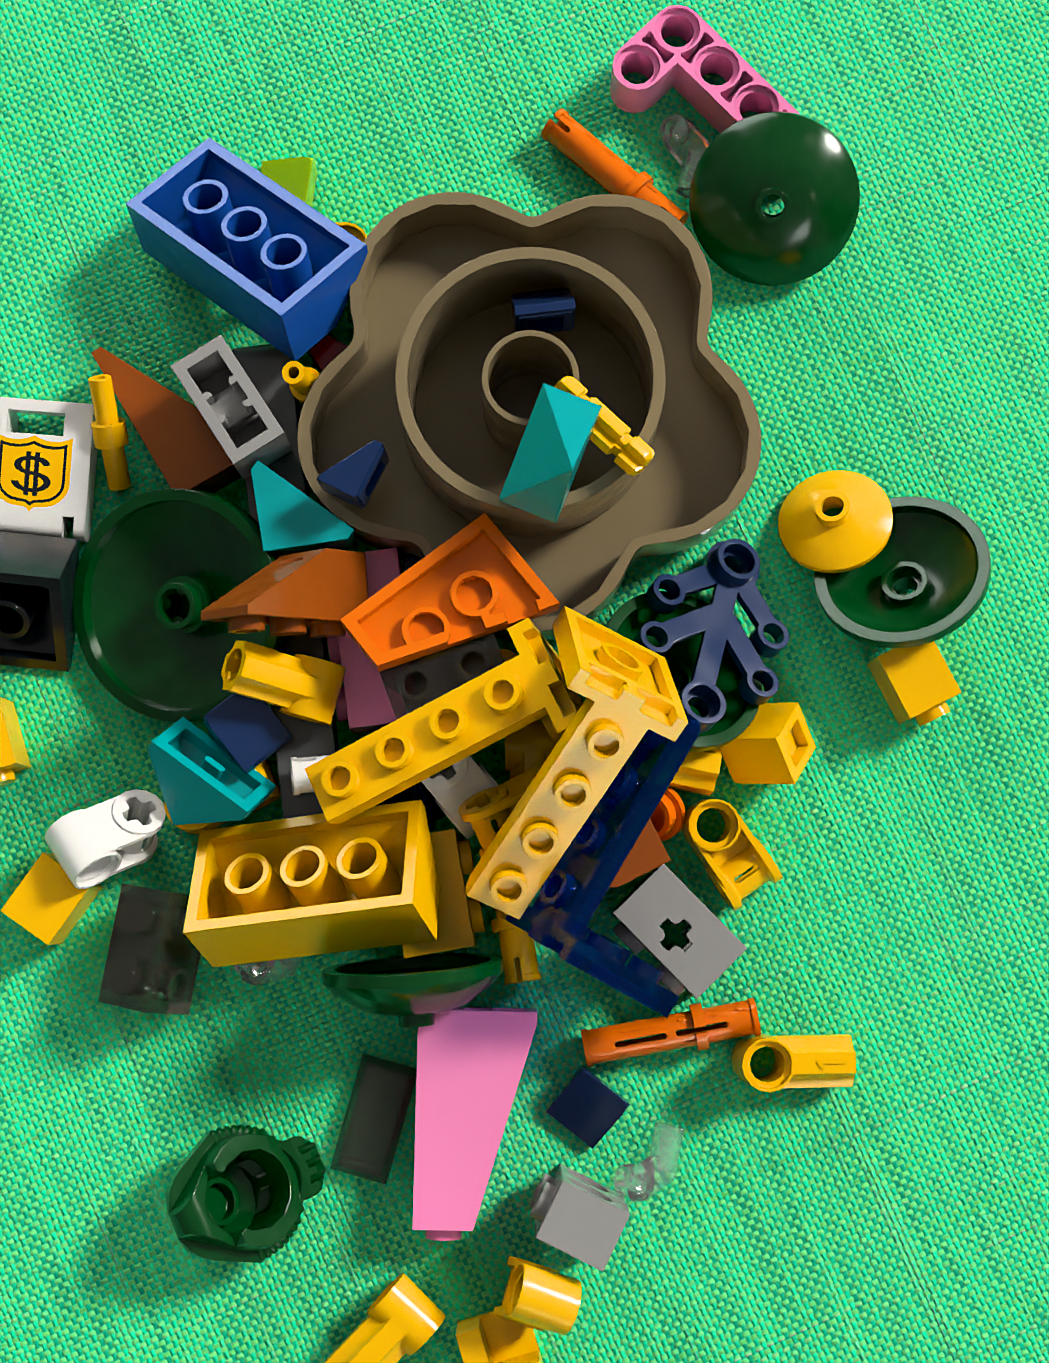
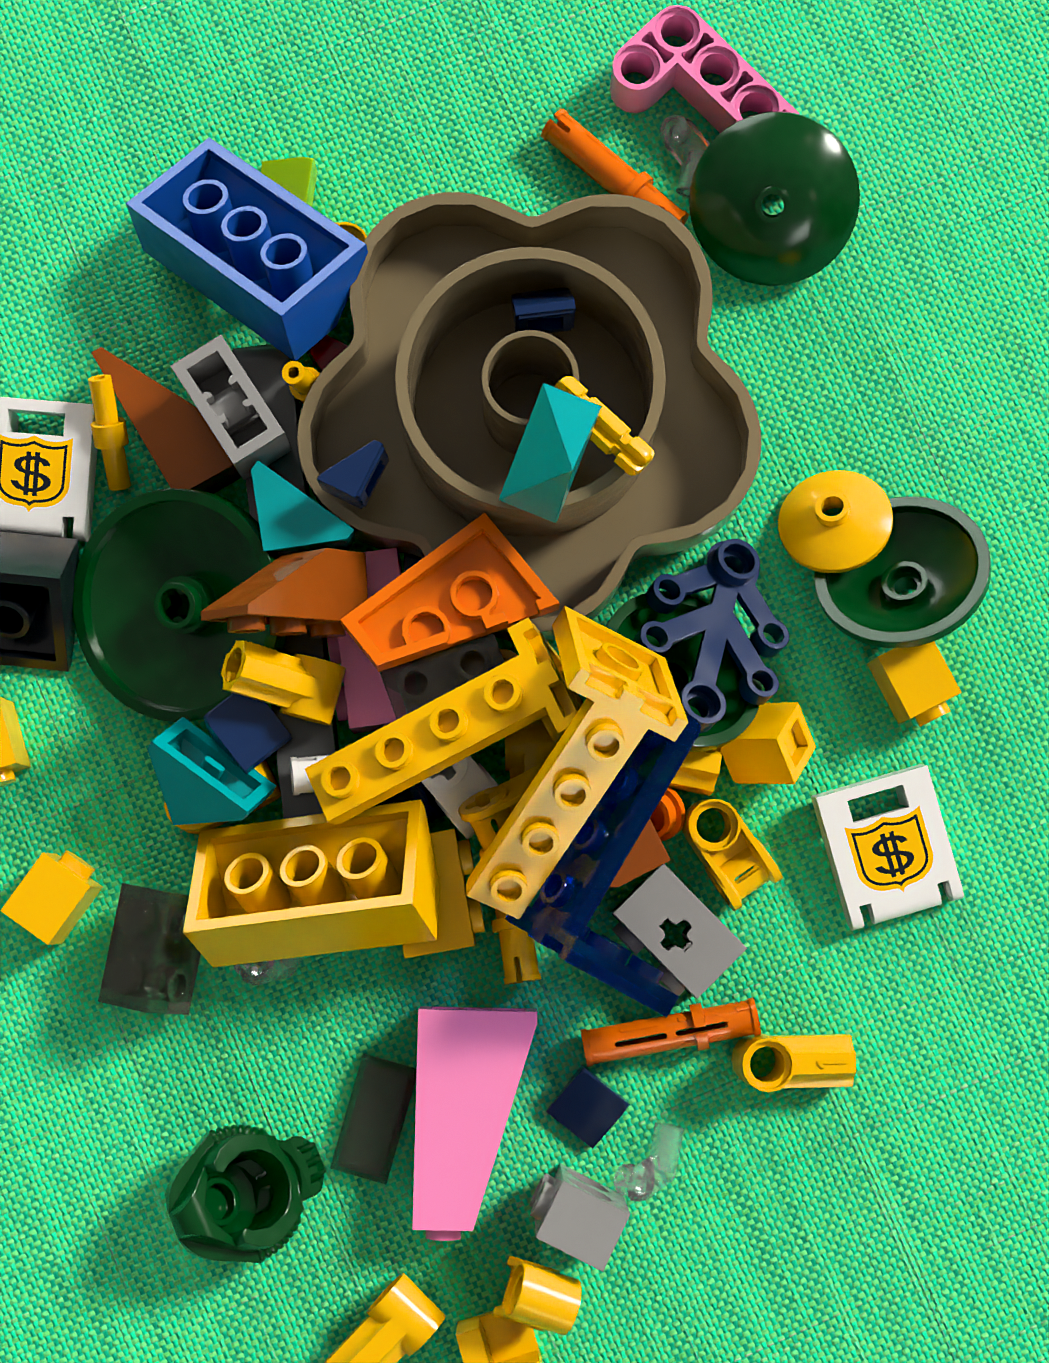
white piece [44,789,166,889] -> none
dark green dish [322,953,504,1028] -> none
none -> white container [811,764,964,931]

